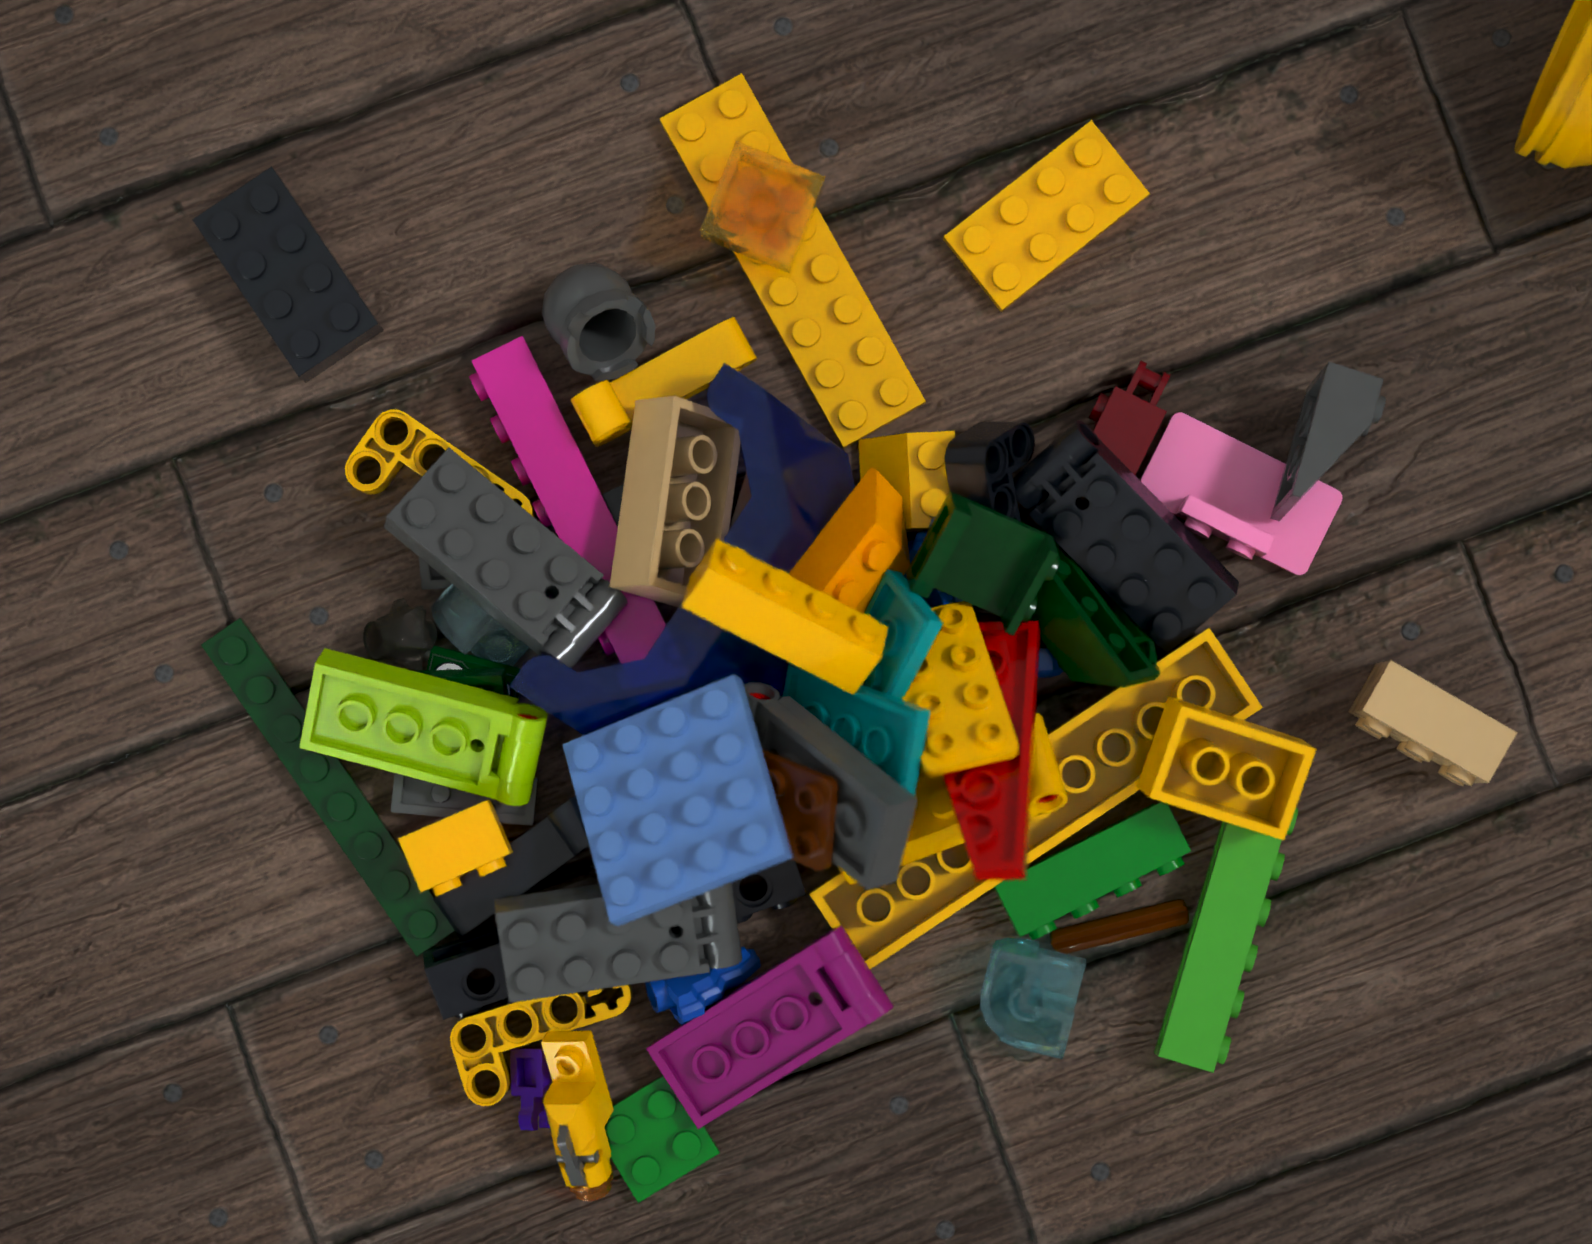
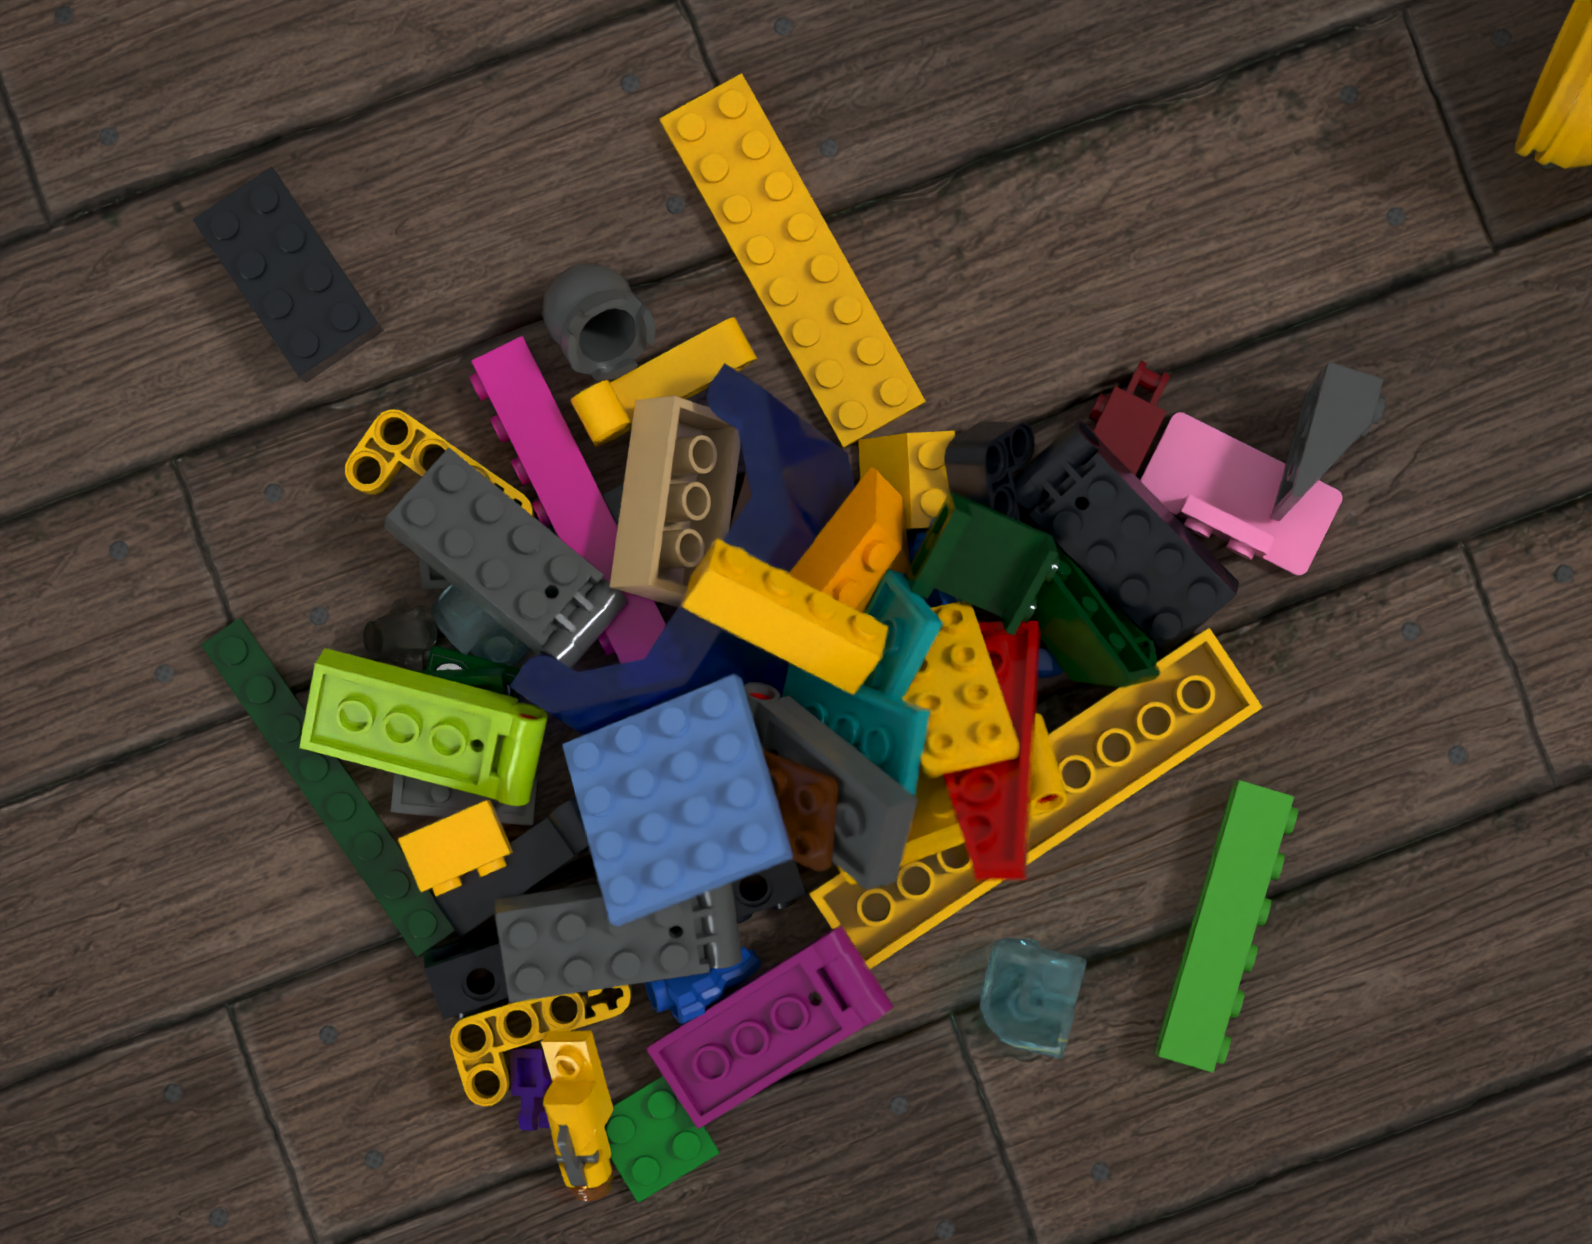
clear yellow brick [700,141,825,273] -> none
yellow plate [943,120,1150,312] -> none
green brick [993,801,1191,941] -> none
reddish brown axle [1049,899,1189,956] -> none
yellow brick [1137,696,1316,840] -> none
tan brick [1348,660,1517,787] -> none

